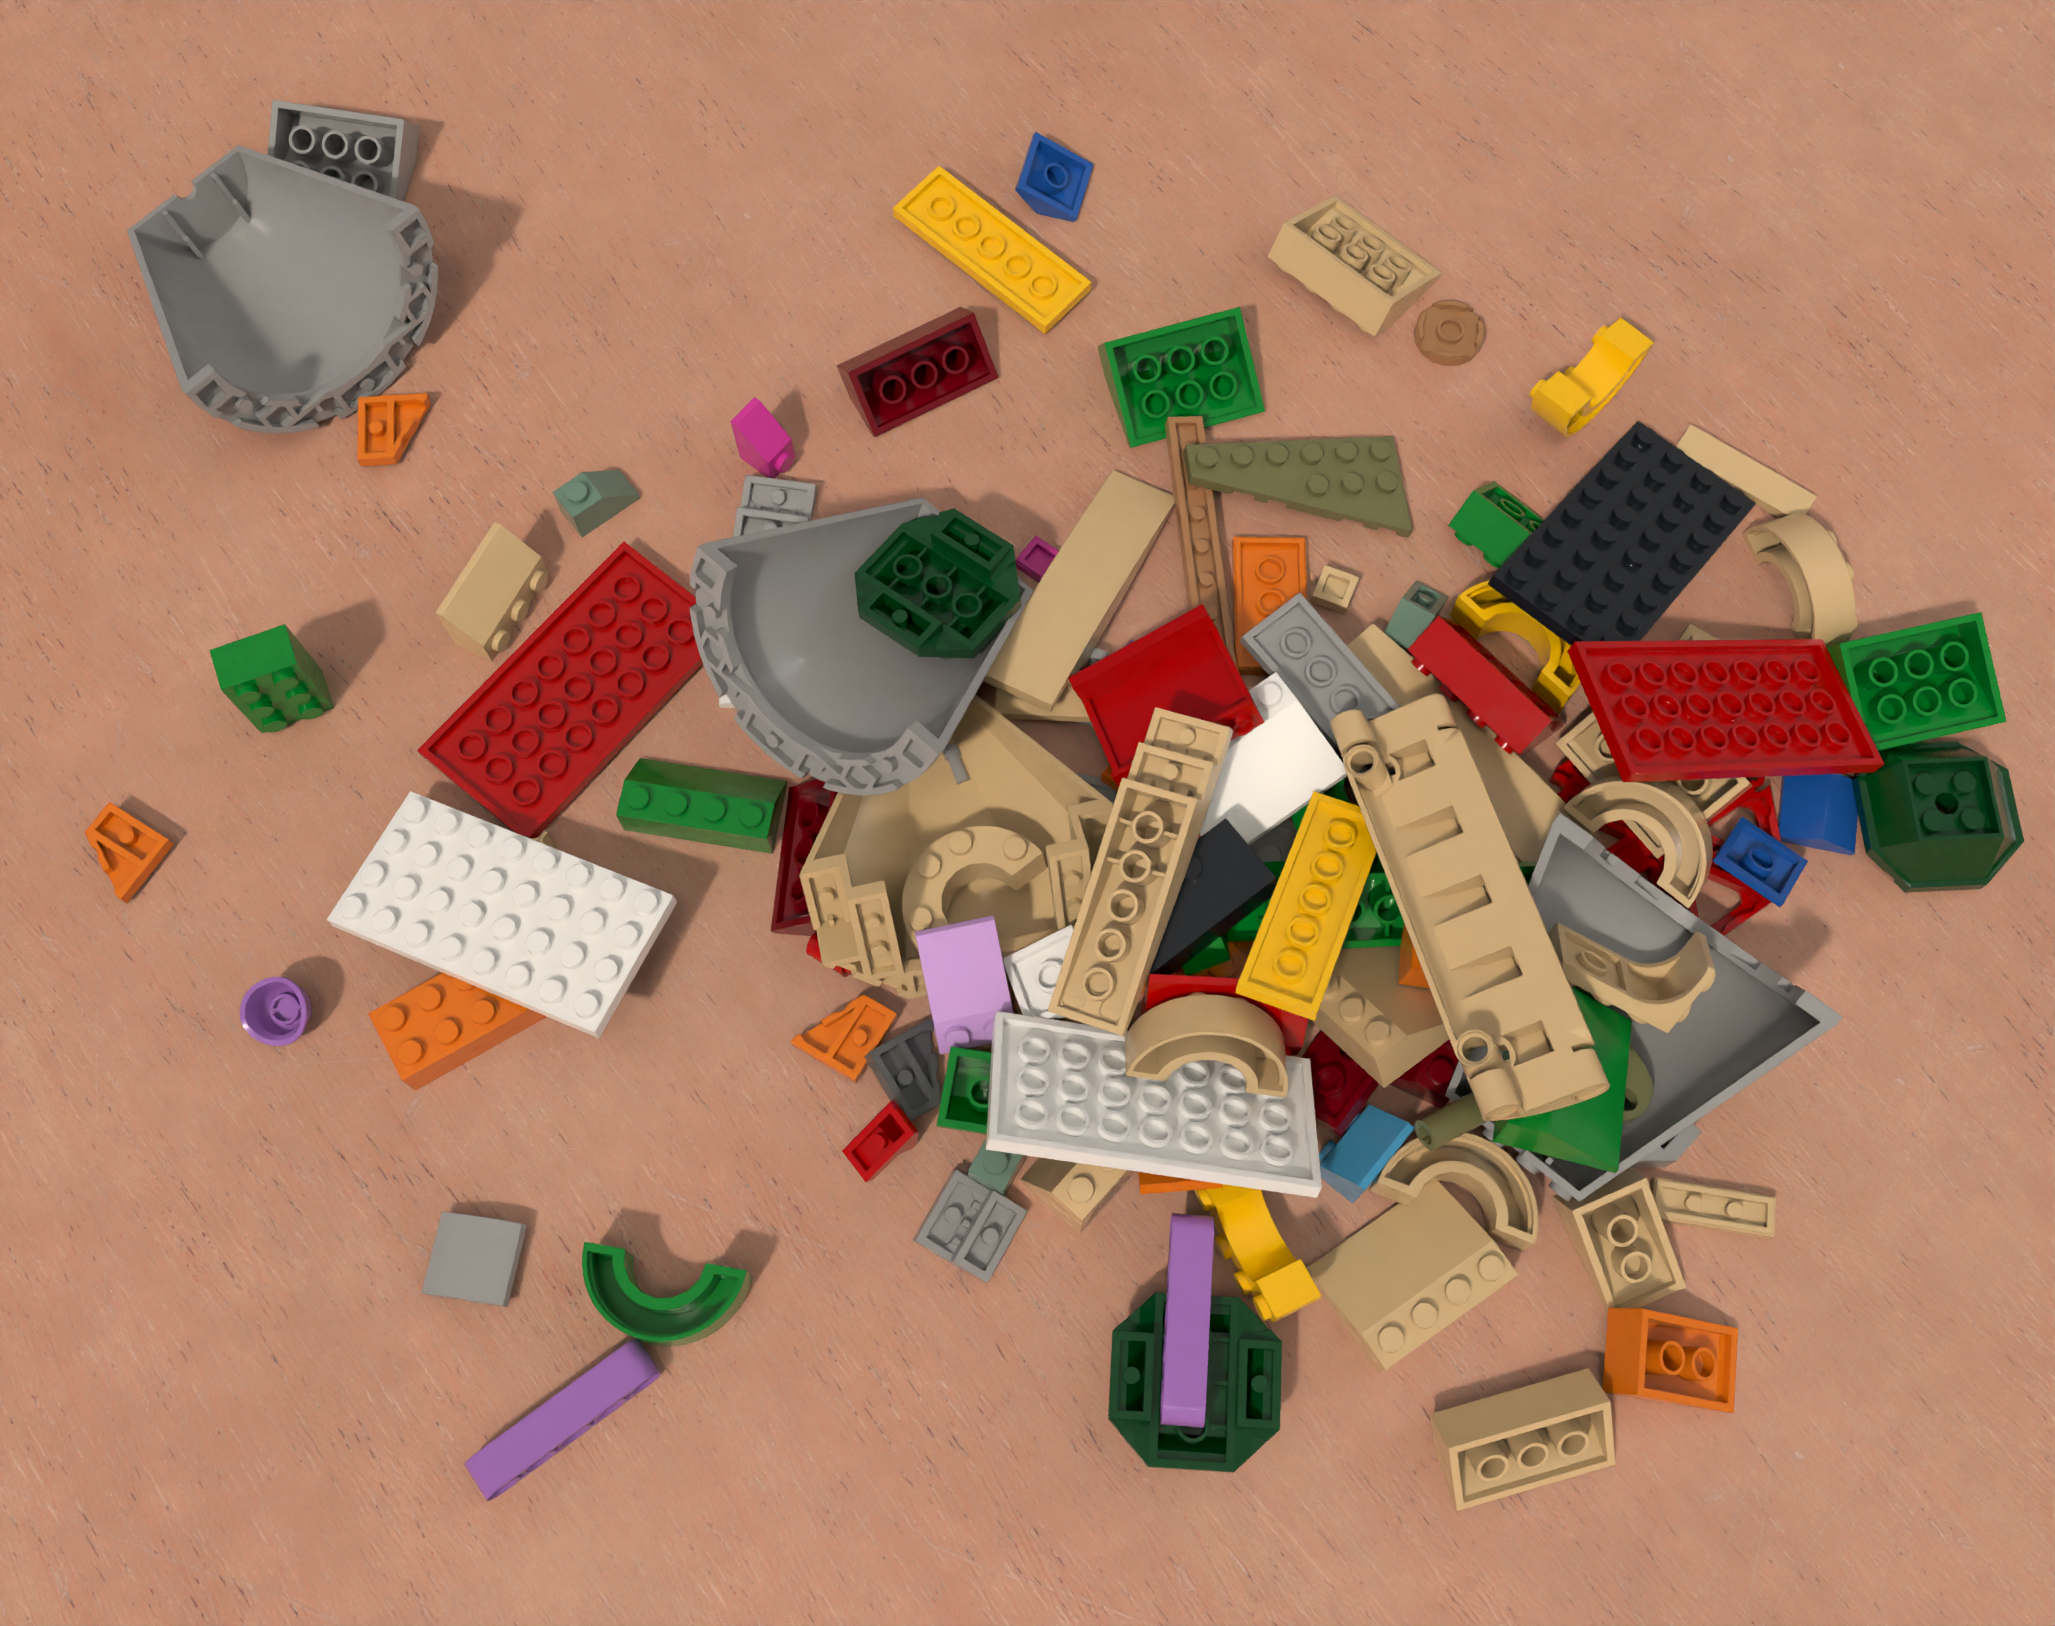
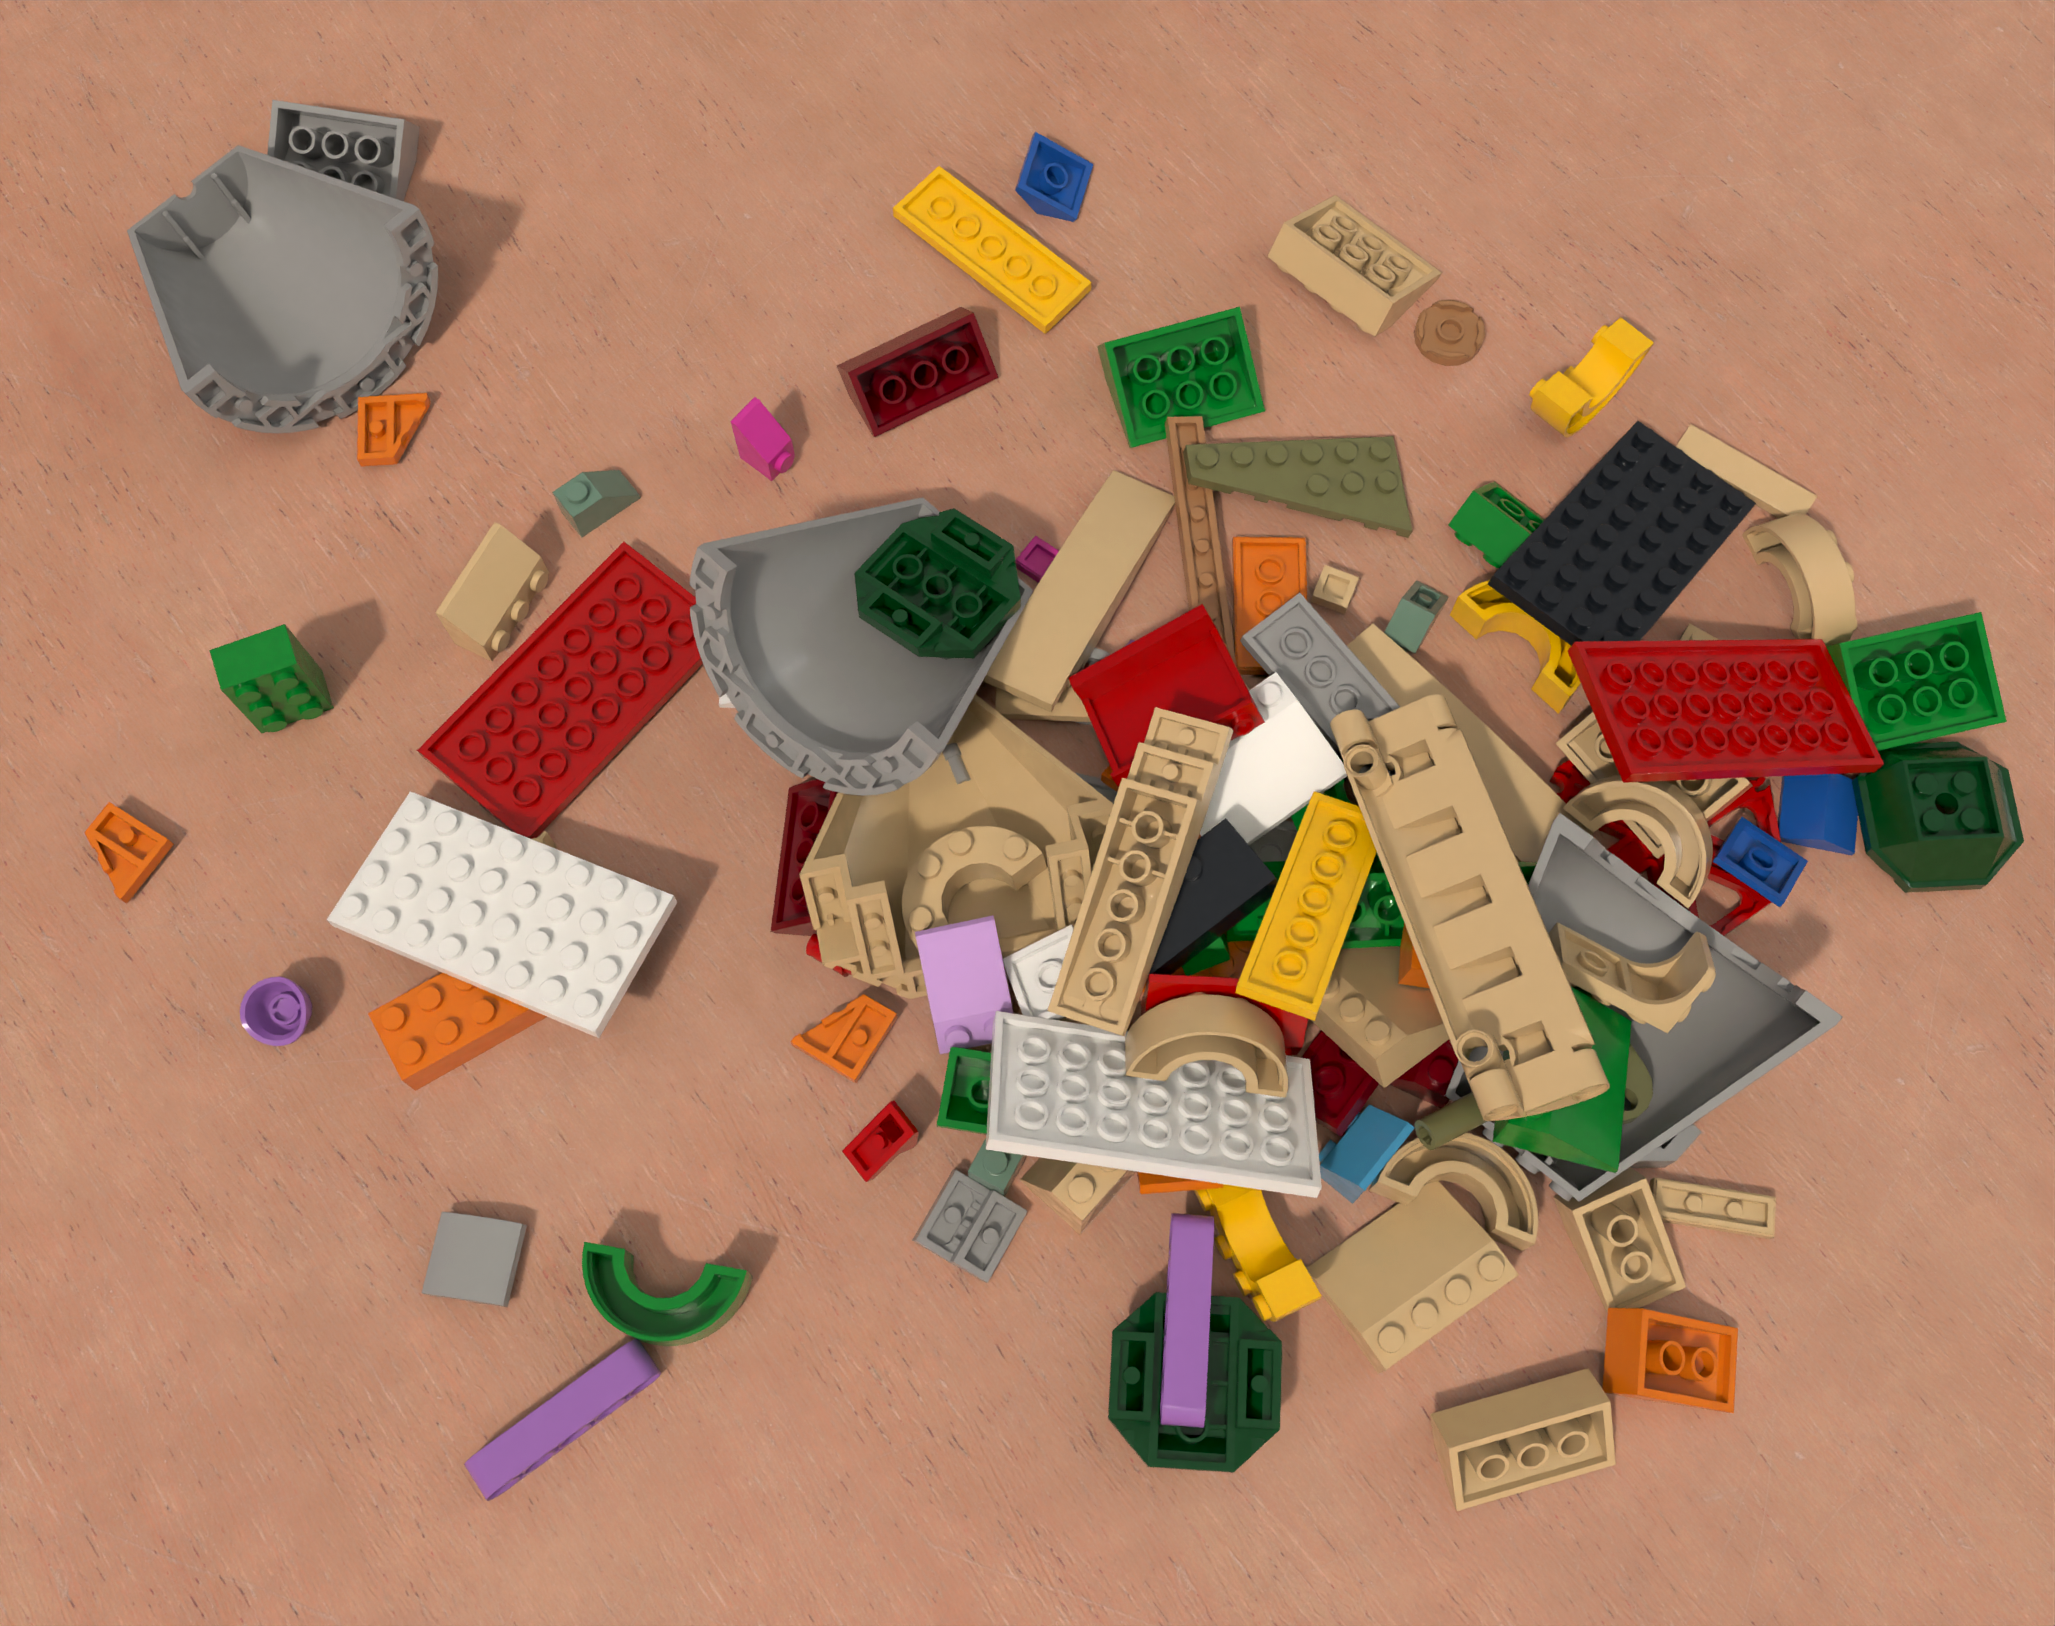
green slope [616,758,788,854] -> none
light grey slope [733,475,818,537] -> none
dark grey wing [864,1019,941,1121] -> none
red slope [1407,616,1567,755] -> none

